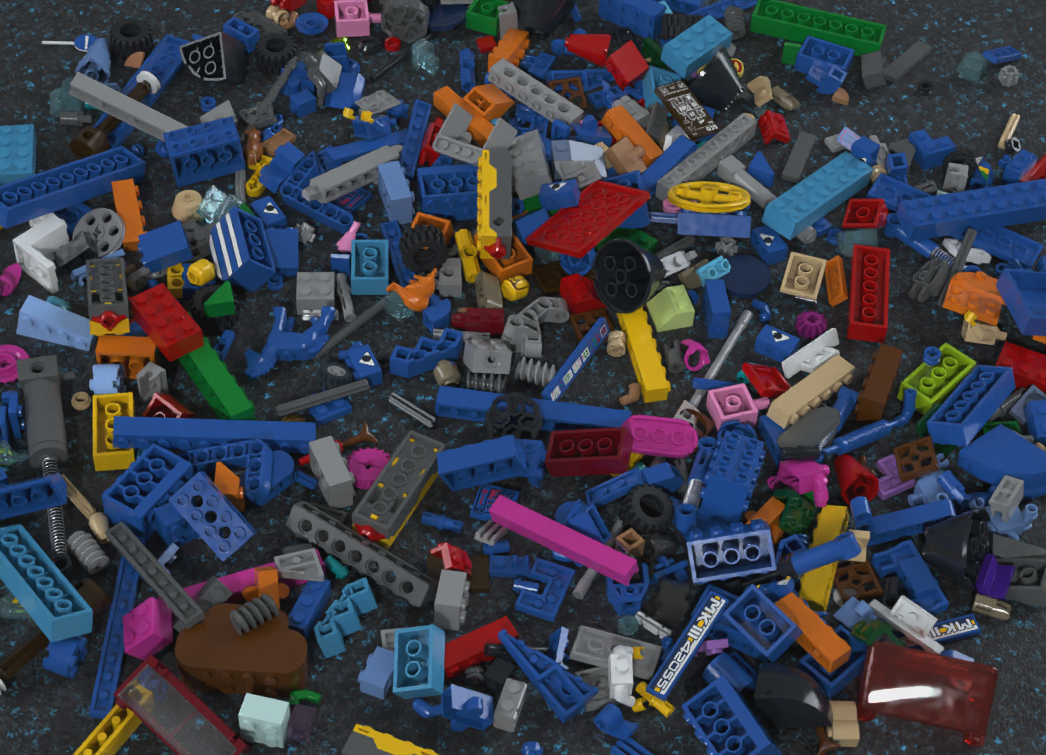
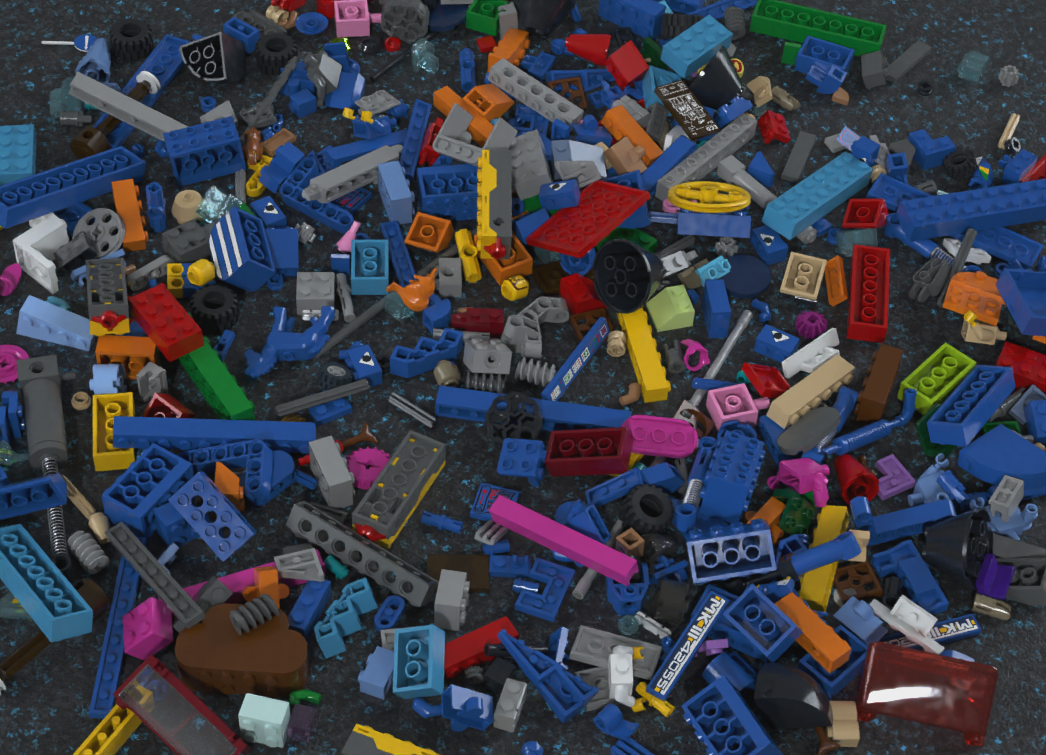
blue brick [43,636,88,679] -> none
nougat tile [124,52,145,69] -> none
blue brick [137,220,194,274] -> none
green slope [204,281,235,318] -> none
black tyre [399,224,448,274] -> none
red bracket [430,542,472,577] -> none
blue brick [437,435,528,492] -> none
dark tan beam [475,271,503,309] -> none
black axle [780,445,821,461] -> none
dark green bracket [850,616,909,657] -> none
reddish brown piece [893,435,940,482] -> none
blue bush [923,346,941,365] -> none
light grey hinge [942,163,968,193] -> none
blue tile [982,46,1022,64] -> none
none -> blue piece [146,182,167,233]
none -> blue plate [374,595,405,632]
none -> blue slope [714,96,753,128]

